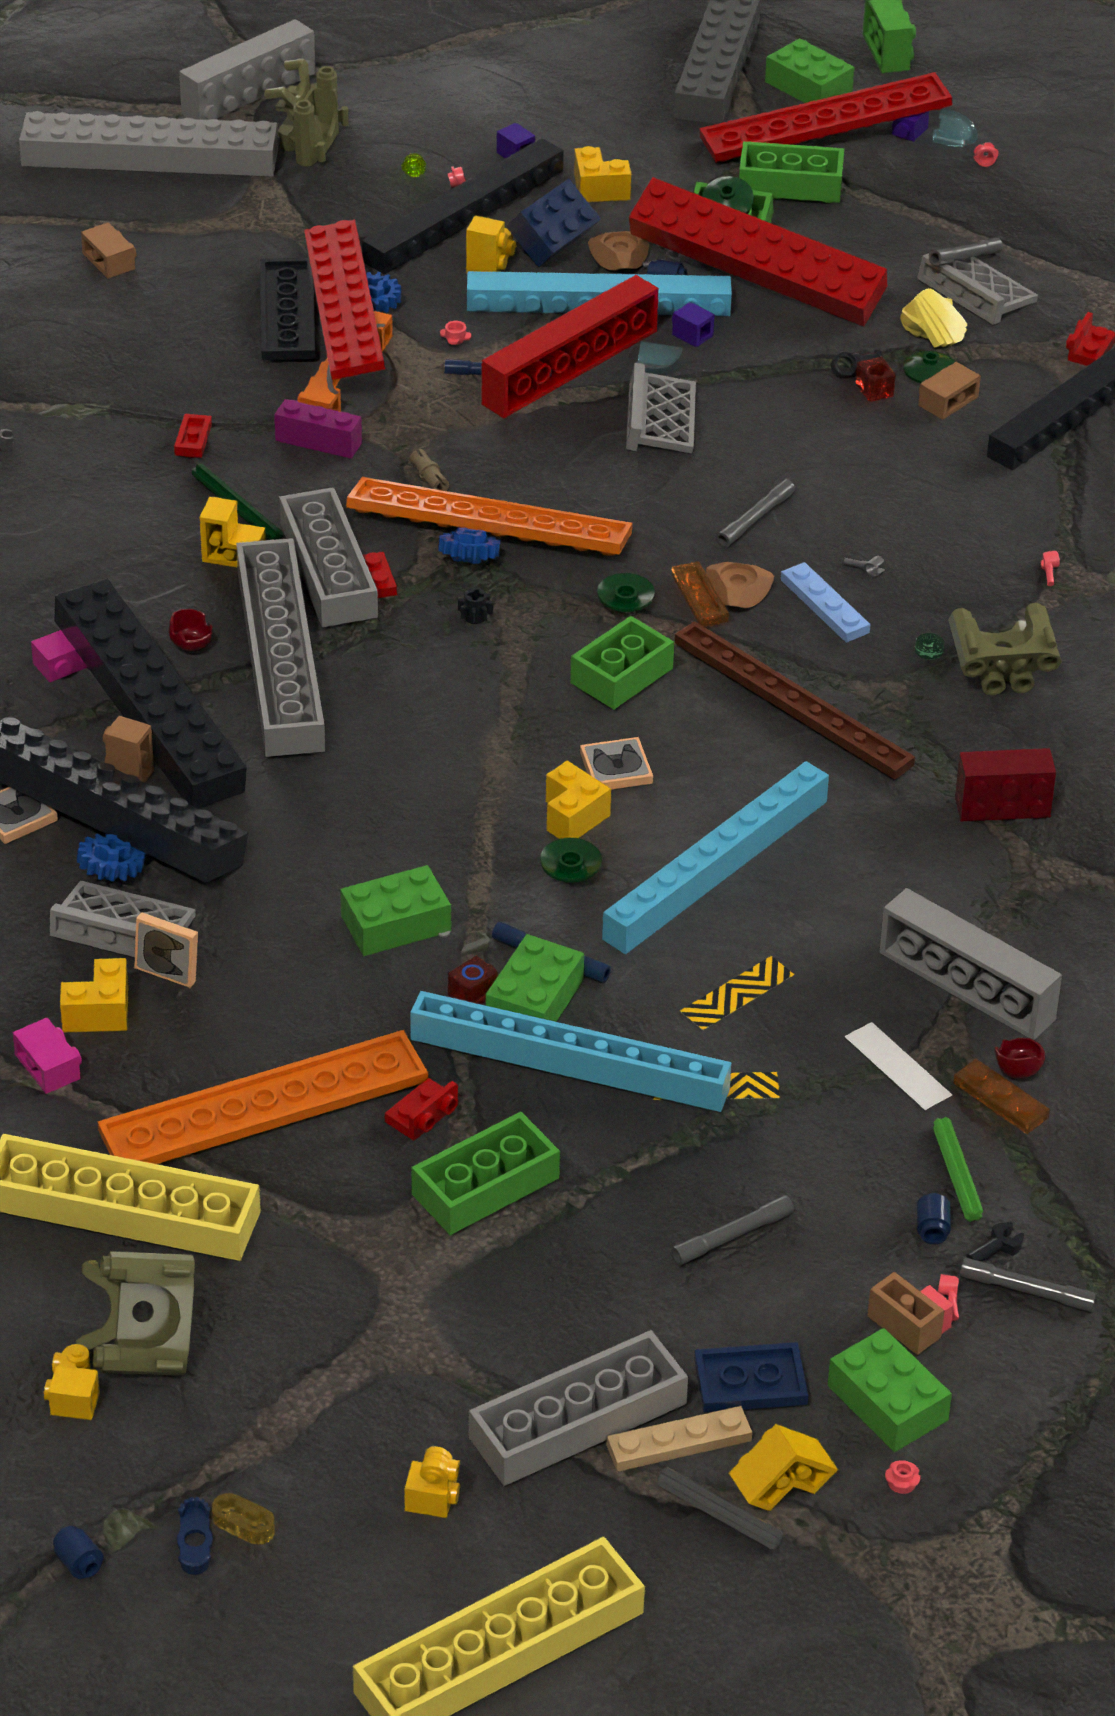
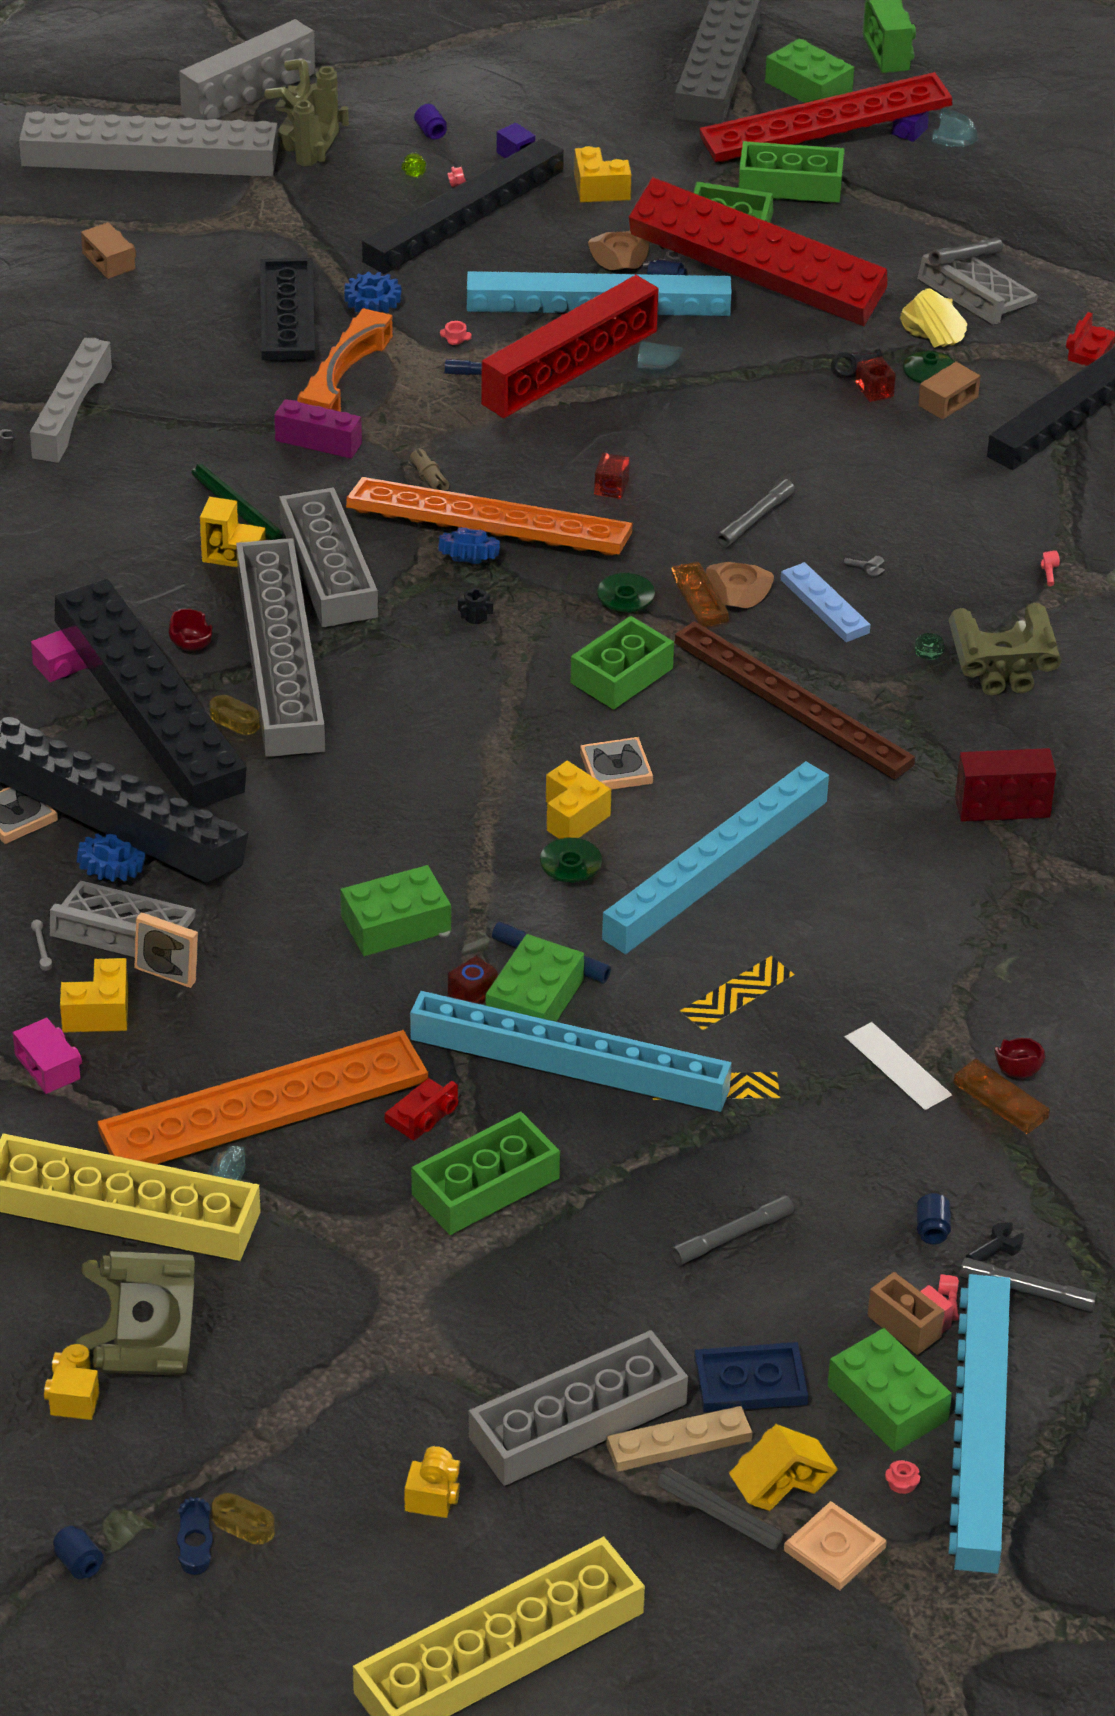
medium nougat brick [103,716,154,783] -> none
red plate [174,414,212,458] -> none
red plate [304,220,385,380] -> none
red plate [363,552,397,598] -> none
yellow brick [466,216,516,273] -> none
dark blue brick [506,179,601,267] -> none
light grey fence [626,363,696,453] -> none
dark purple brick [672,302,715,348] -> none
dark green dish [702,176,754,214] -> none
light grey brick [879,888,1062,1040] -> none
bright green axle [933,1117,983,1222] -> none
coral plate [974,142,998,167] -> none
none -> light grey arch [30,337,112,463]
none -> light grey hinge [31,920,52,971]
none -> clear light blue brick [207,1146,246,1181]
none -> clear yellow beam [209,695,260,735]
none -> dark purple brick [414,104,447,140]
none -> clear red brick [594,453,630,499]
none -> light nougat tile [784,1501,886,1591]
none -> medium azure brick [948,1274,1010,1574]

